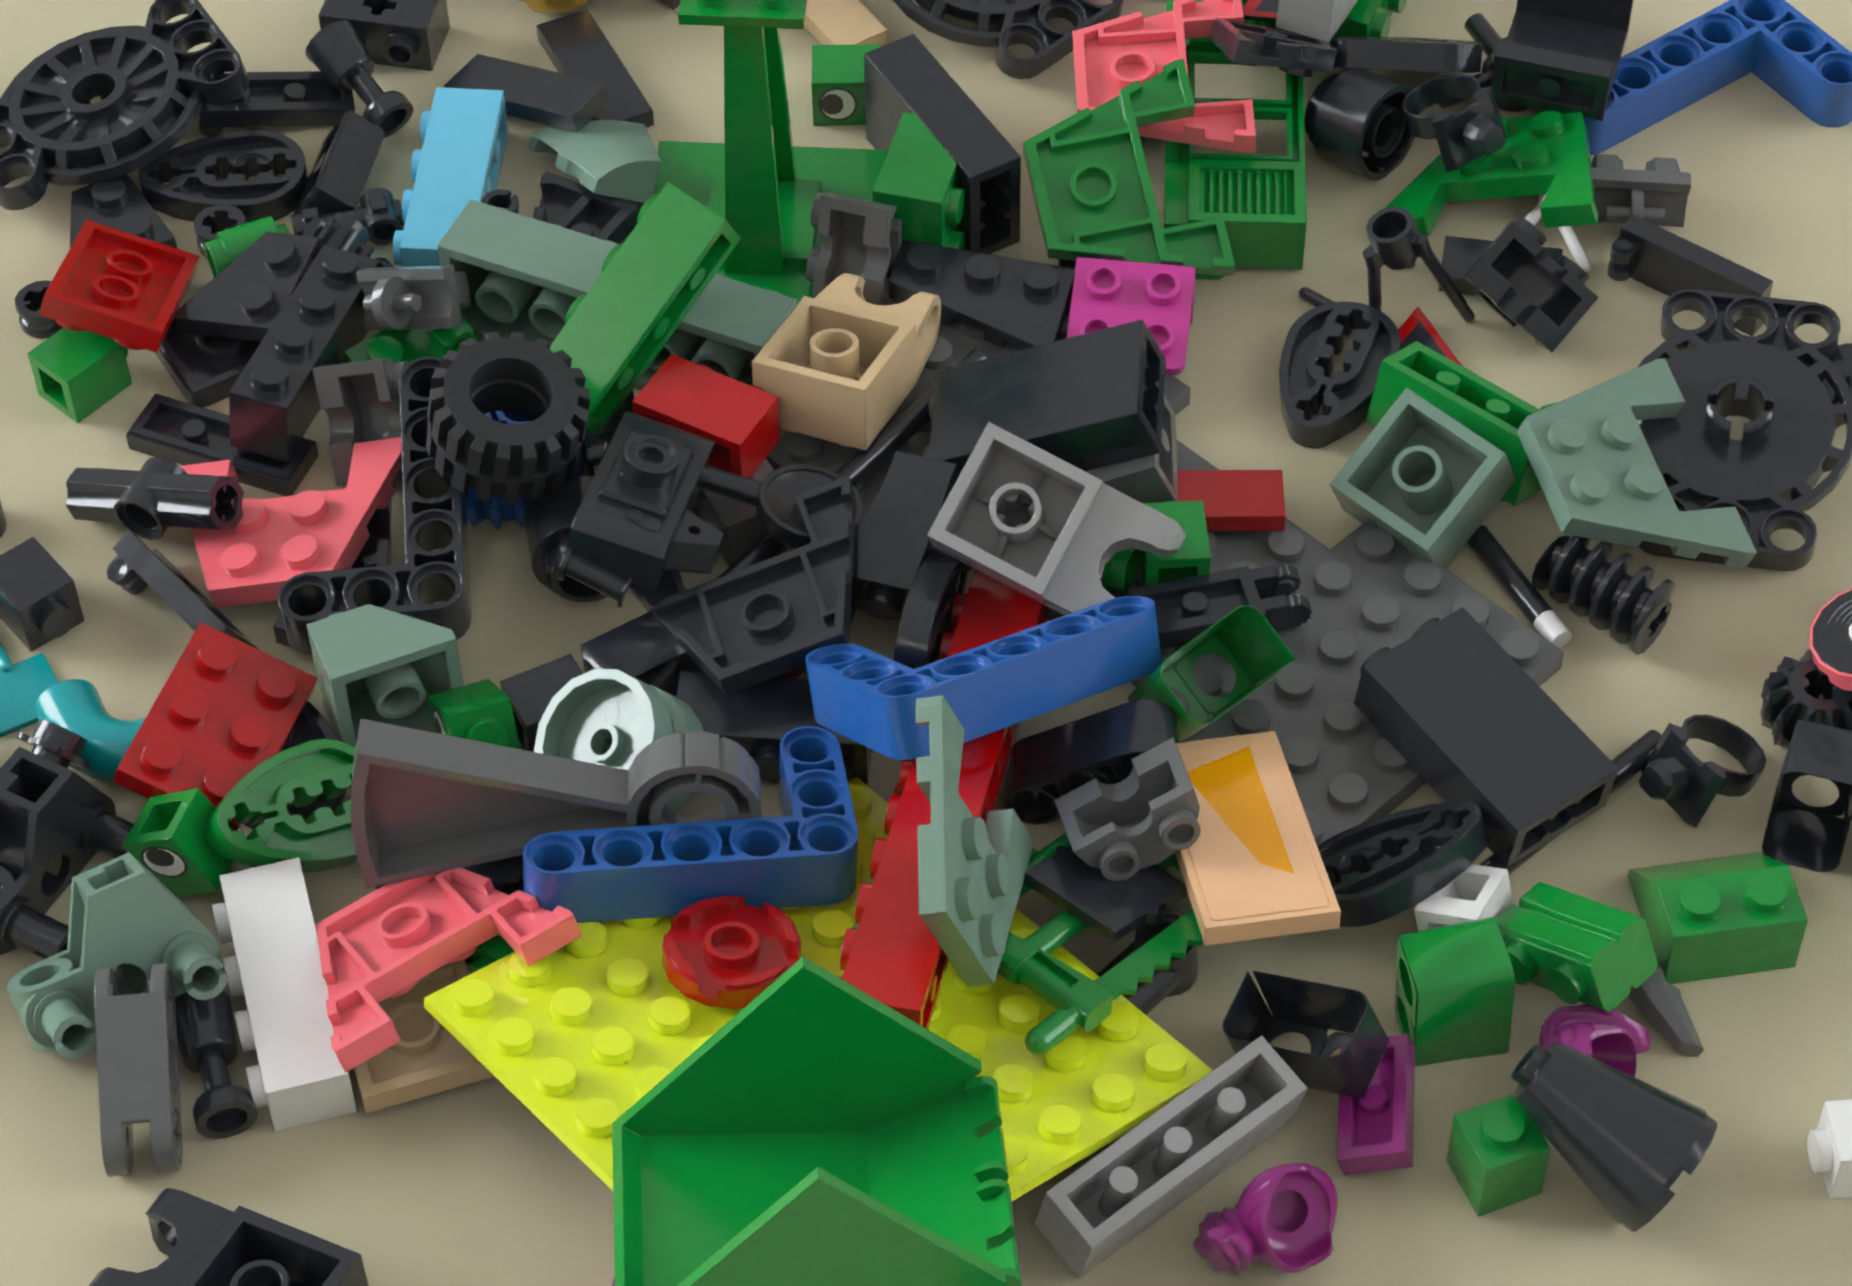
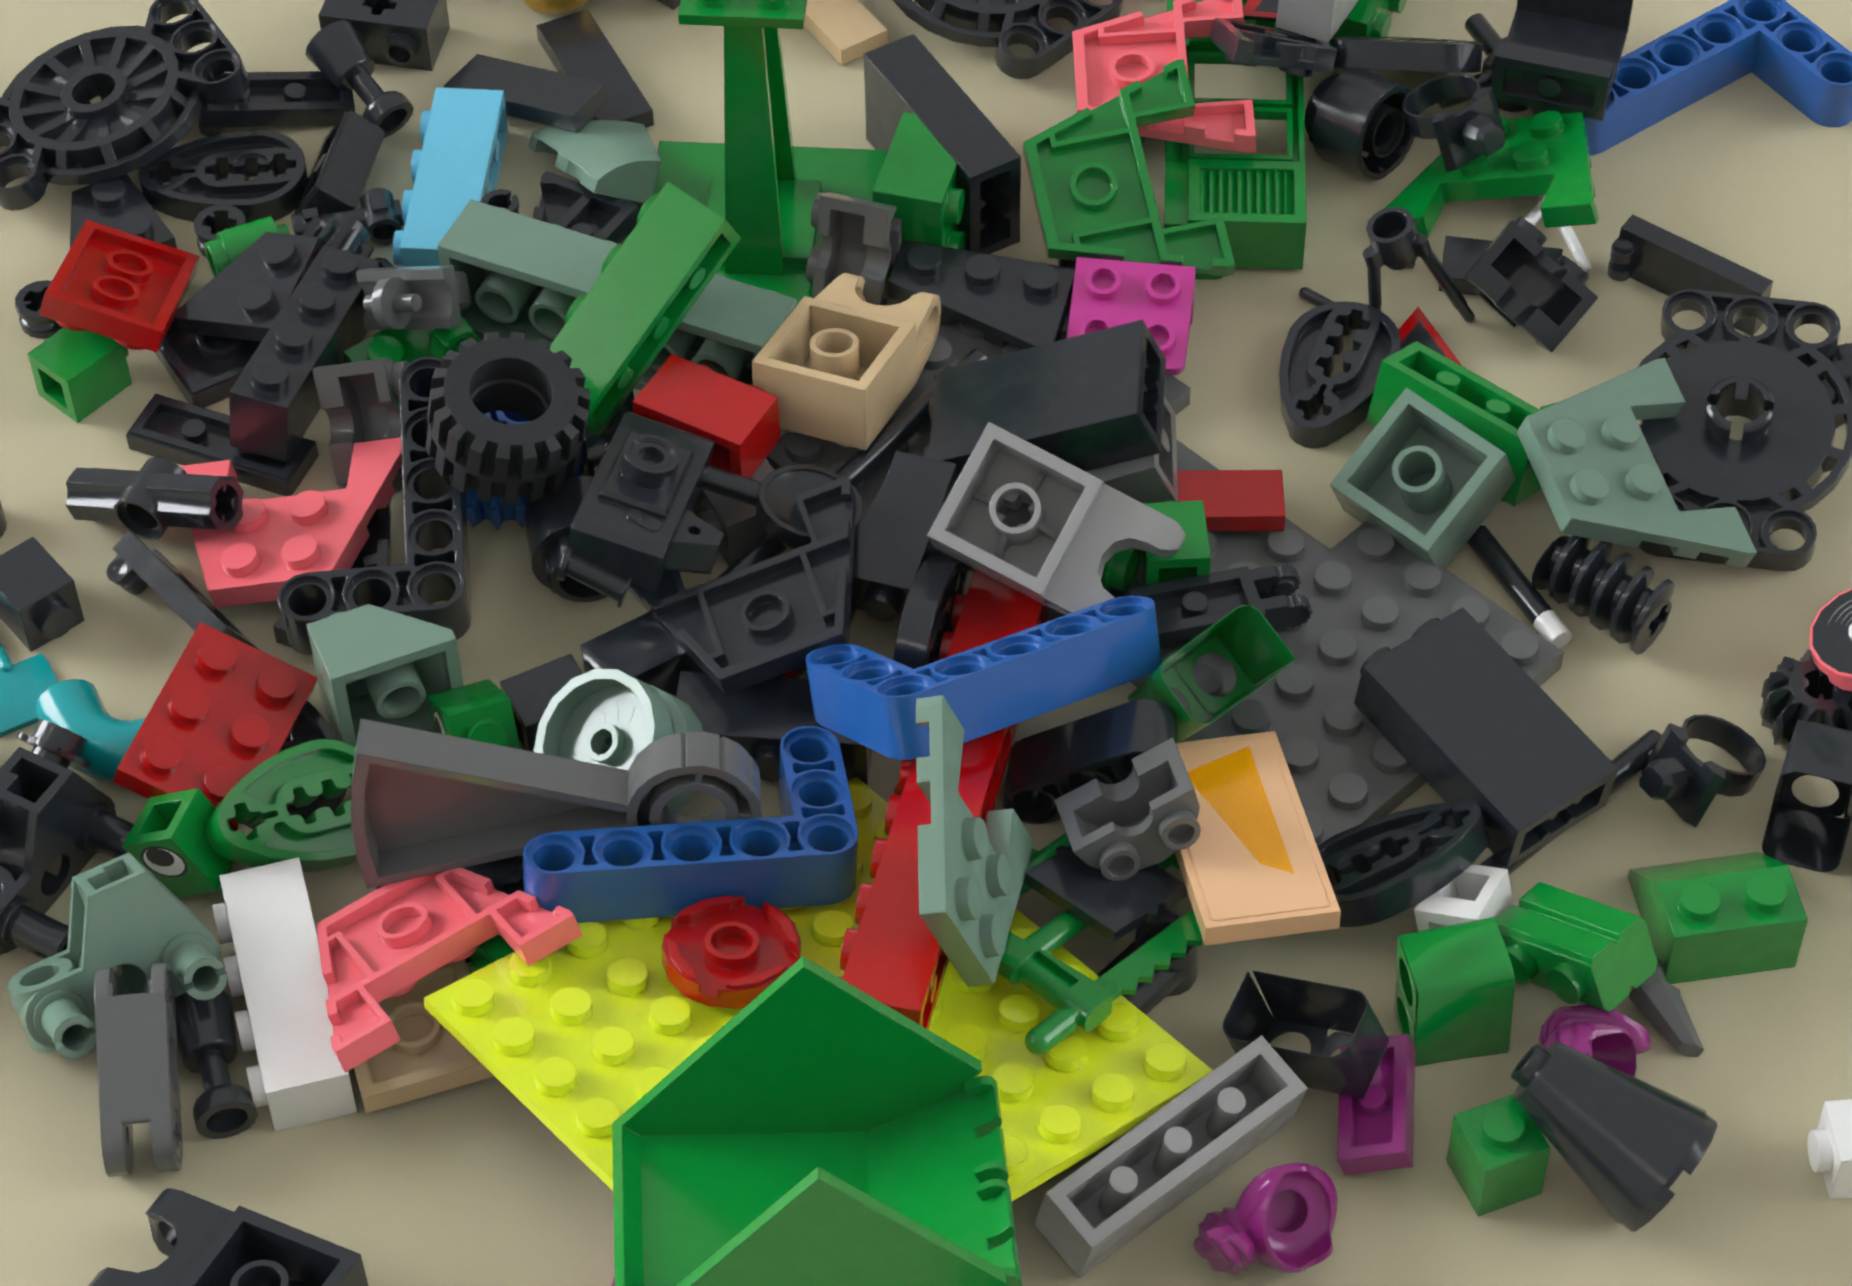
green brick [811,44,880,126] -> none
dark grey hips [1591,154,1691,227] -> none

